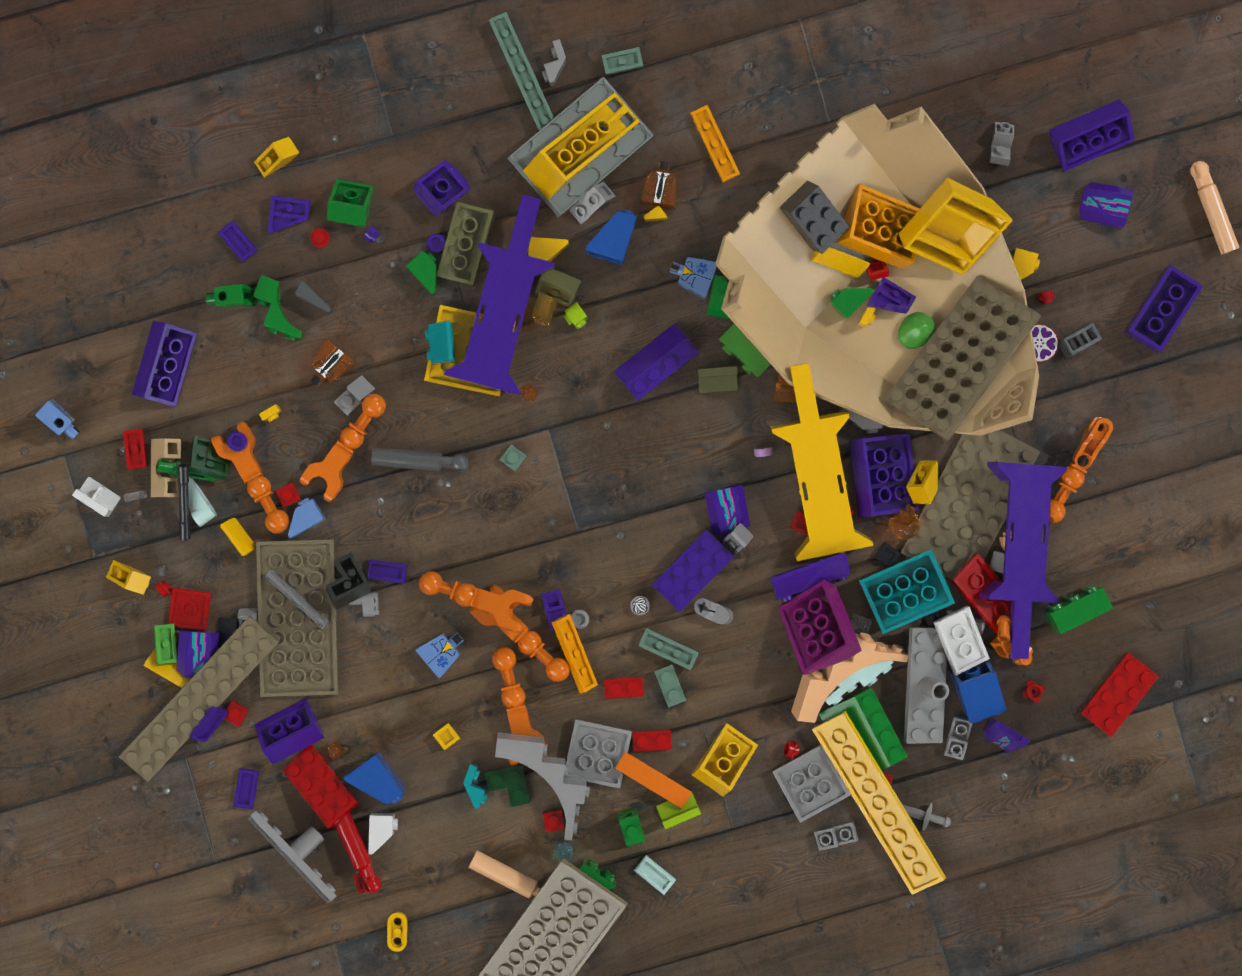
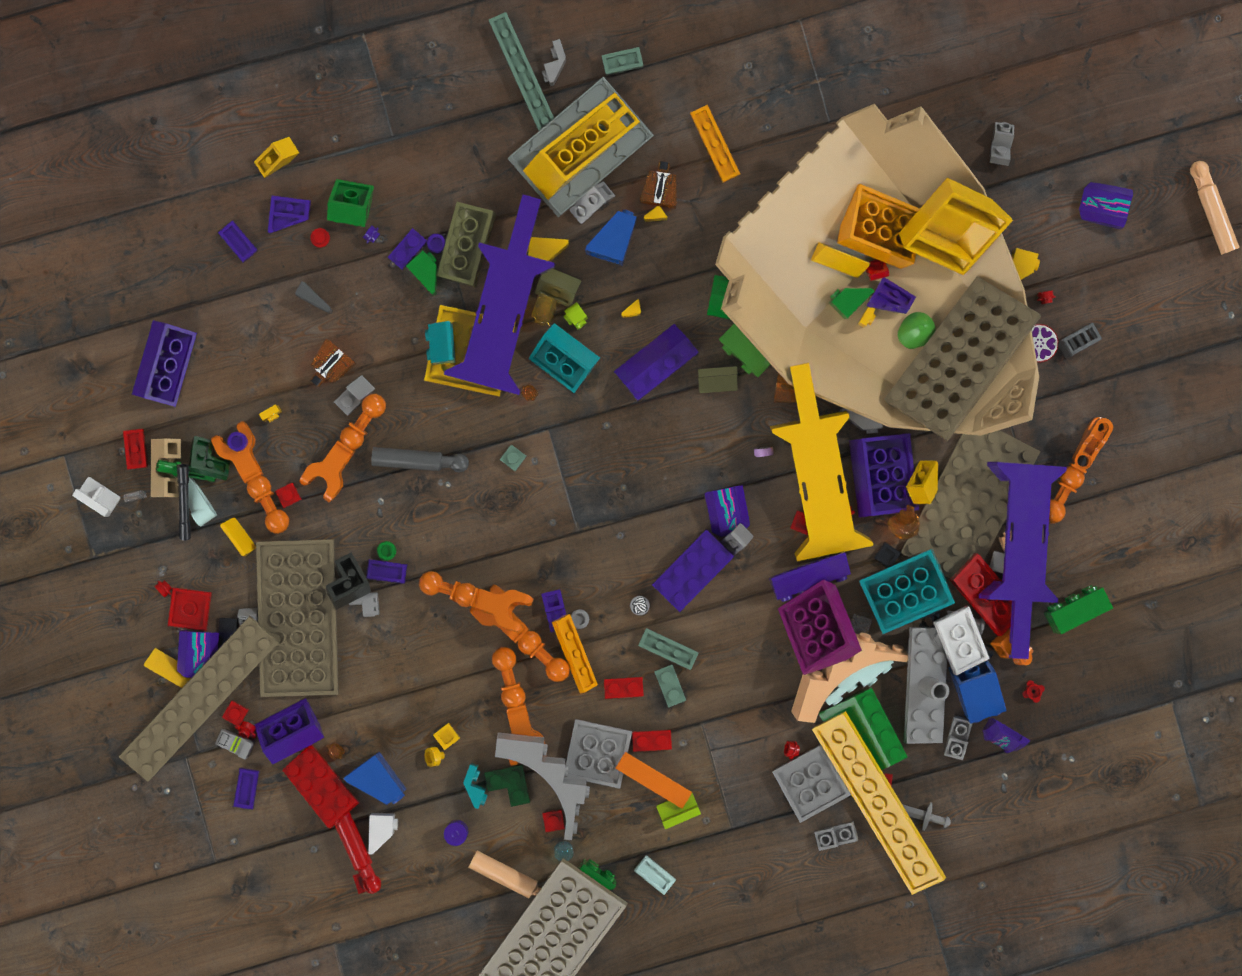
medium blue torso [35,399,80,440] -> none
yellow slope [106,560,151,595] -> none
bright green plate [154,624,177,664] -> none
dark purple tile [190,706,228,742] -> none
green torso [206,284,255,309] -> none
light grey plate [248,811,336,904] -> none
green arch [253,275,305,342] -> none
light grey axle [266,569,329,629] -> none
medium blue slope [288,498,326,538] -> none
yellow plate [387,911,408,952] -> none
dark purple slope [413,160,470,216] -> none
medium blue torso [415,632,464,678] -> none
green torso [617,806,646,847] -> none
medium blue torso [670,257,717,299] -> none
yellow slope [691,723,758,797] -> none
light grey piece [694,598,733,625] -> none
black brick [780,180,850,254] -> none
orange pin [997,616,1011,642] -> none
dark purple slope [1049,99,1134,171] -> none
red plate [1080,652,1159,737] -> none
dark purple brick [1124,265,1203,353] -> none
none -> light grey leg [215,729,255,759]
none -> red plate [235,721,256,739]
none -> green tile [377,541,397,561]
none -> dark purple plate [388,228,427,270]
none -> yellow tile [424,747,445,767]
none -> dark purple piece [444,820,469,846]
none -> teal slope [528,323,600,393]
none -> yellow slope [621,299,641,318]

